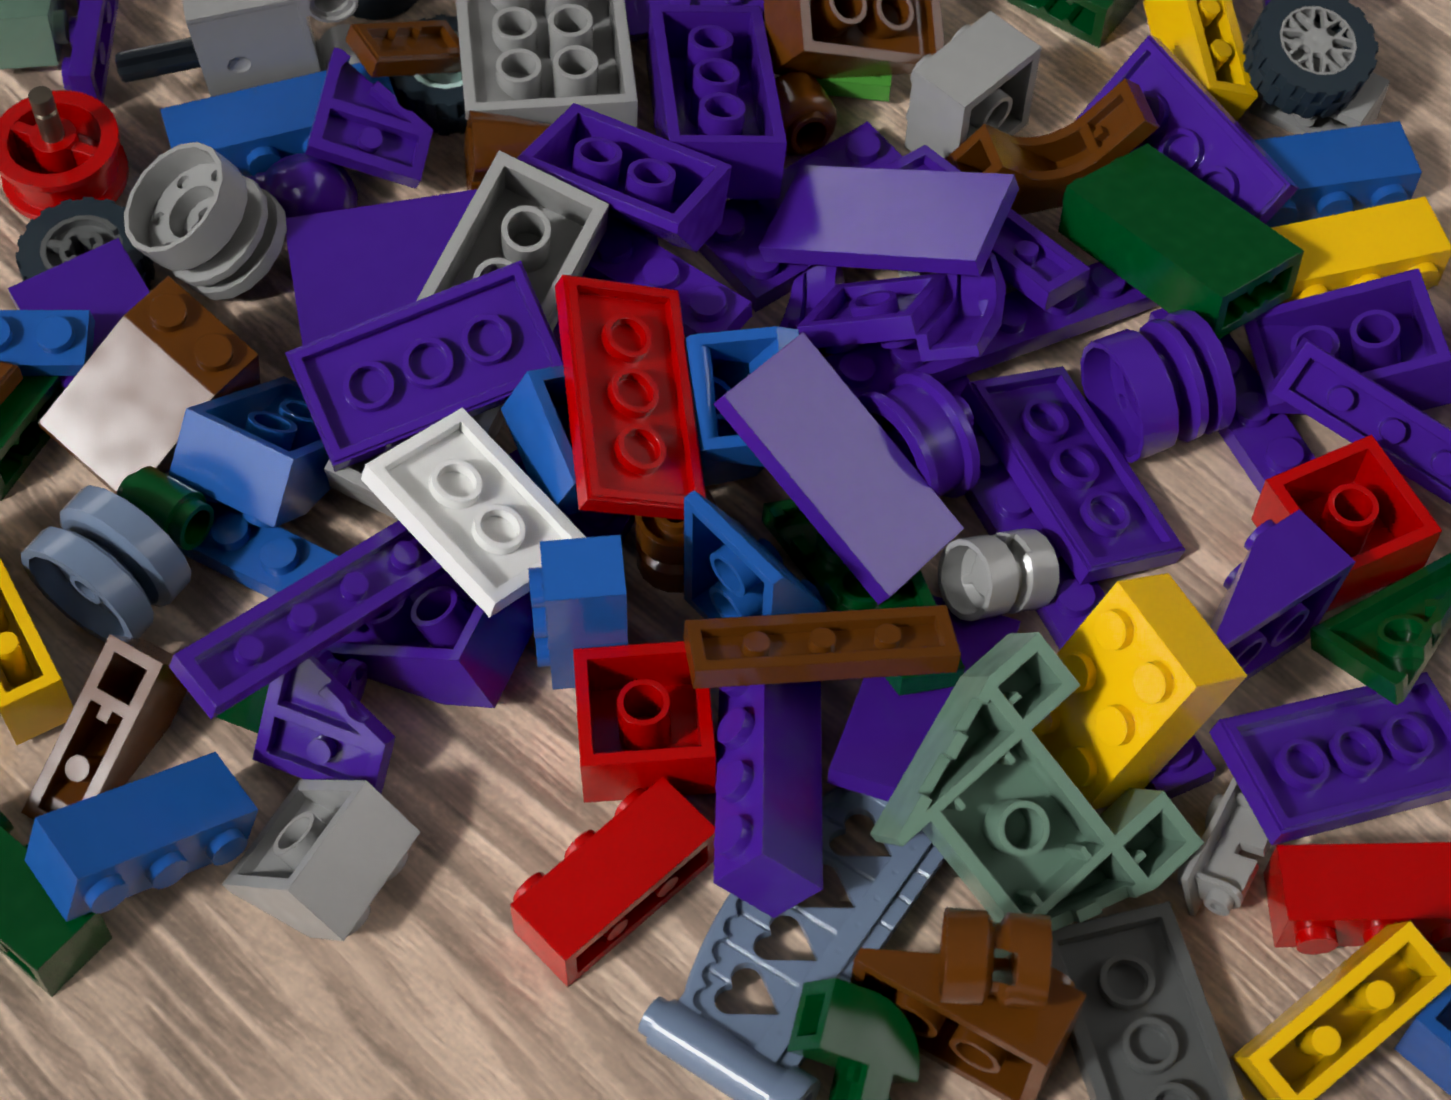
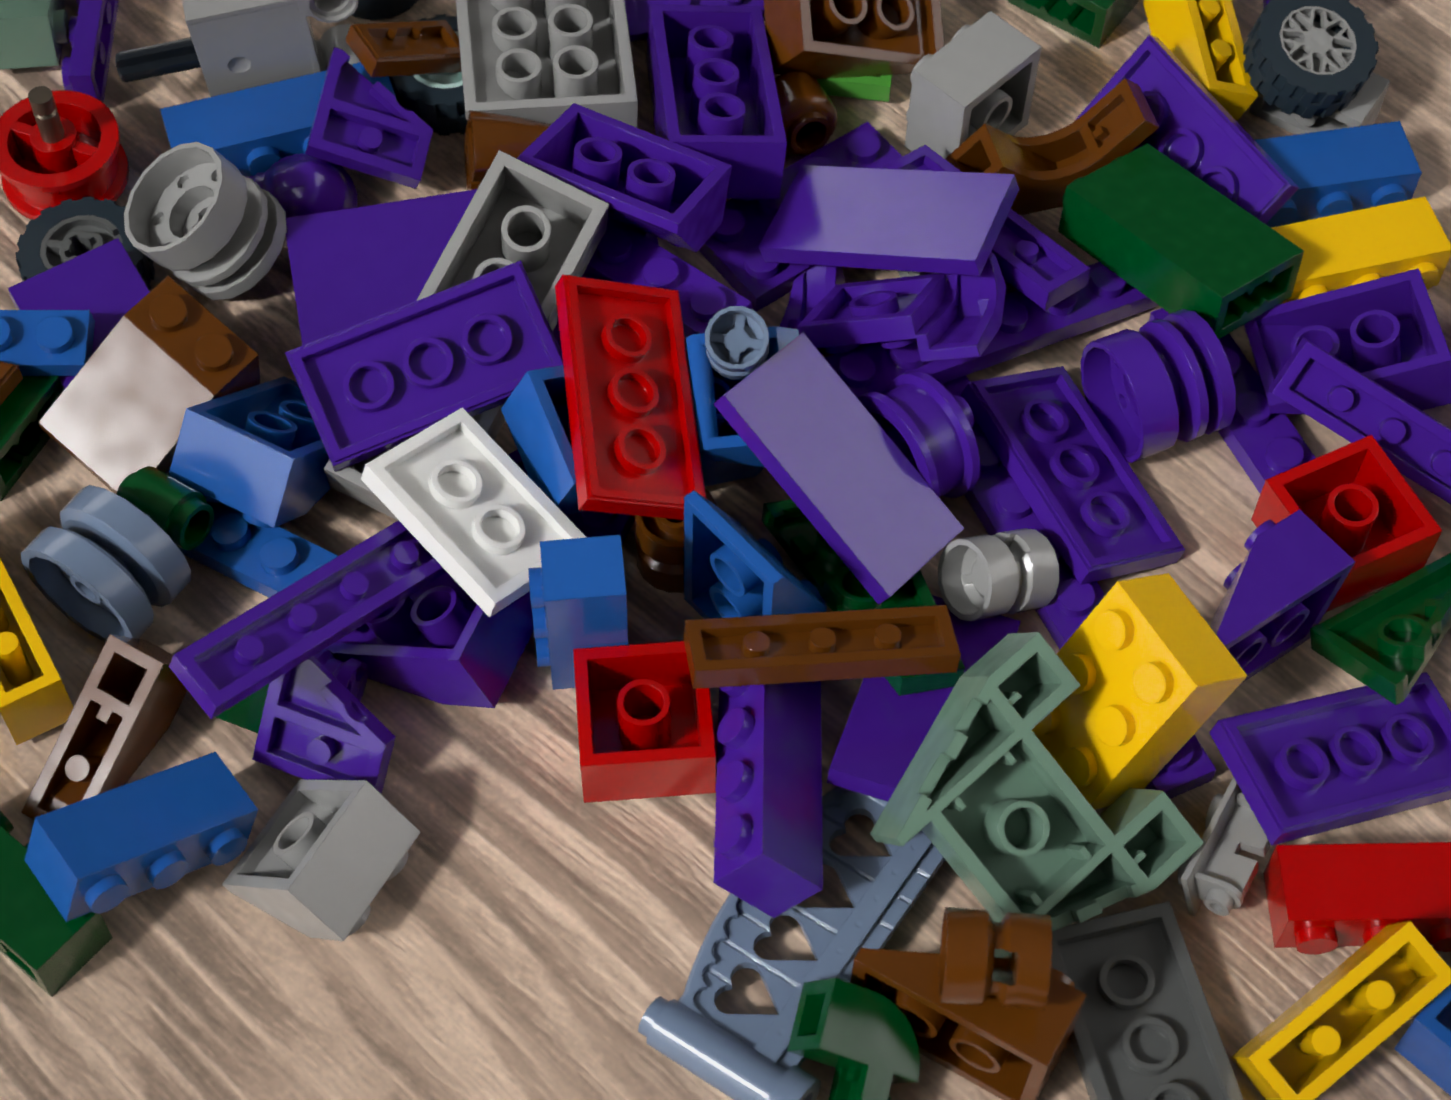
red brick [510,776,715,987] -> none
none -> sand blue wheel [705,306,769,380]

